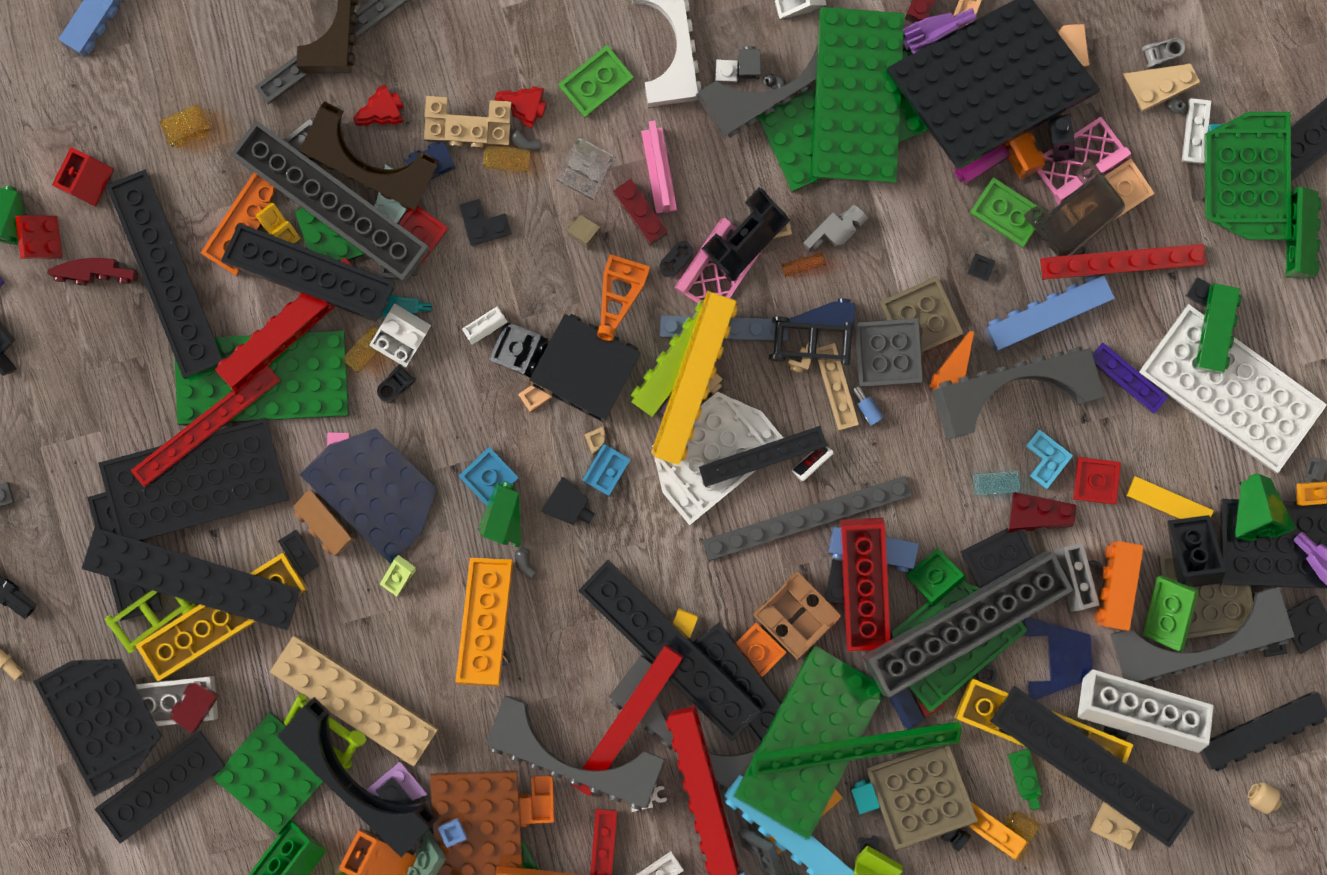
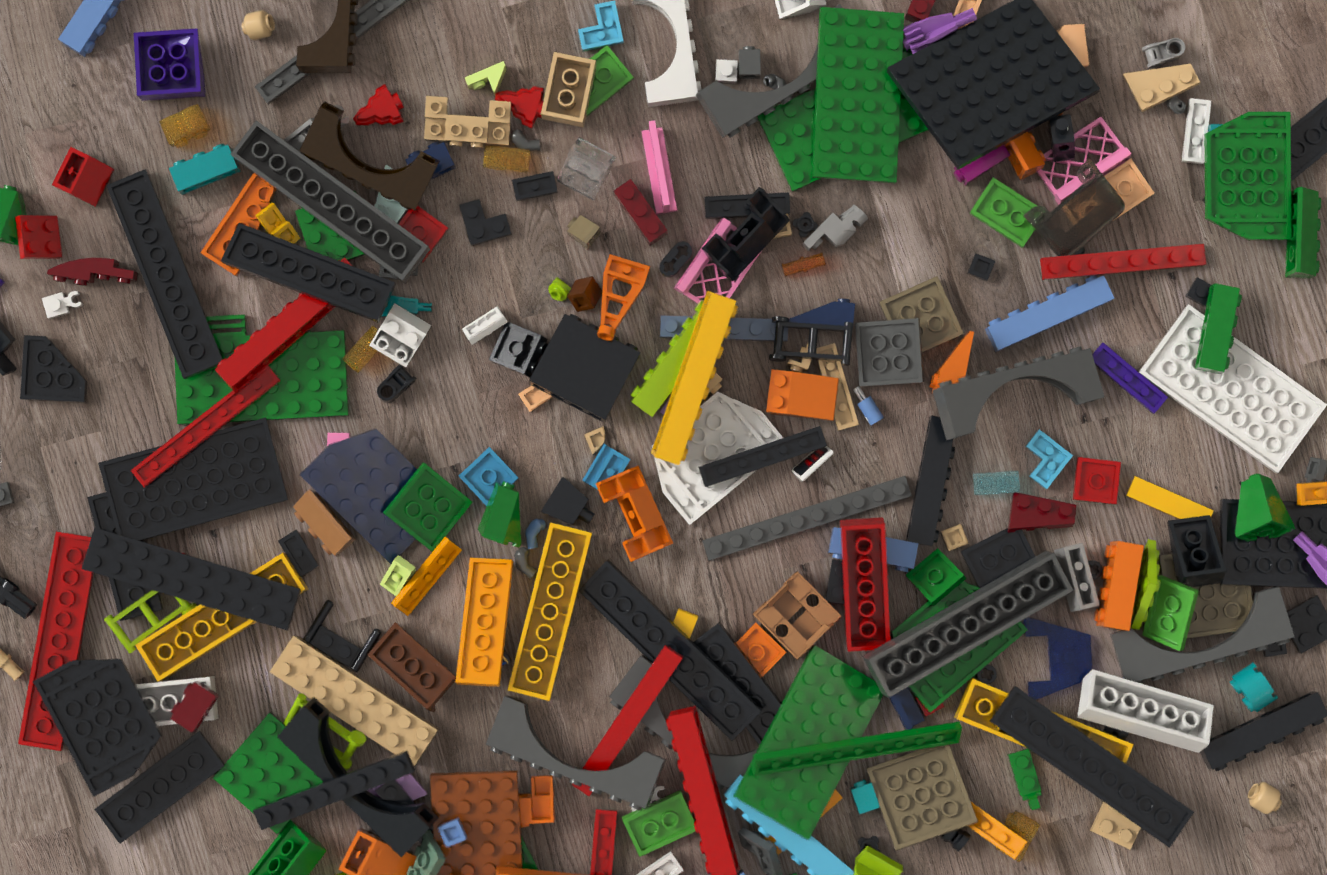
none -> red plate [18,531,94,751]
none -> black plate [20,335,87,403]
none -> white plate [42,291,83,319]
none -> dark purple slope [133,29,205,101]
none -> teal brick [169,144,241,195]
none -> green tile [206,315,247,337]
none -> tan head [242,10,275,40]
none -> black plate [253,750,415,830]
none -> black plate [303,600,381,672]
none -> reddish brown plate [367,622,456,713]
none -> green plate [383,462,472,552]
none -> light orange plate [391,536,462,616]
none -> yellowish green slope [465,61,506,96]
none -> yellow brick [508,522,593,701]
none -> black plate [512,171,558,201]
none -> medium blue arm [525,519,546,549]
none -> tan brick [541,52,597,127]
none -> lime plate [548,277,571,301]
none -> reddish brown panel [567,276,602,312]
none -> medium azure plate [578,0,624,51]
none -> orange bracket [596,466,673,562]
none -> bright green plate [621,790,695,857]
none -> black plate [704,192,790,219]
none -> orange slope [766,369,839,421]
none -> black plate [793,212,818,237]
none -> black brick [906,415,957,547]
none -> tan tile [940,524,969,551]
none -> lime plate [1131,539,1160,630]
none -> teal brick [1229,662,1278,713]

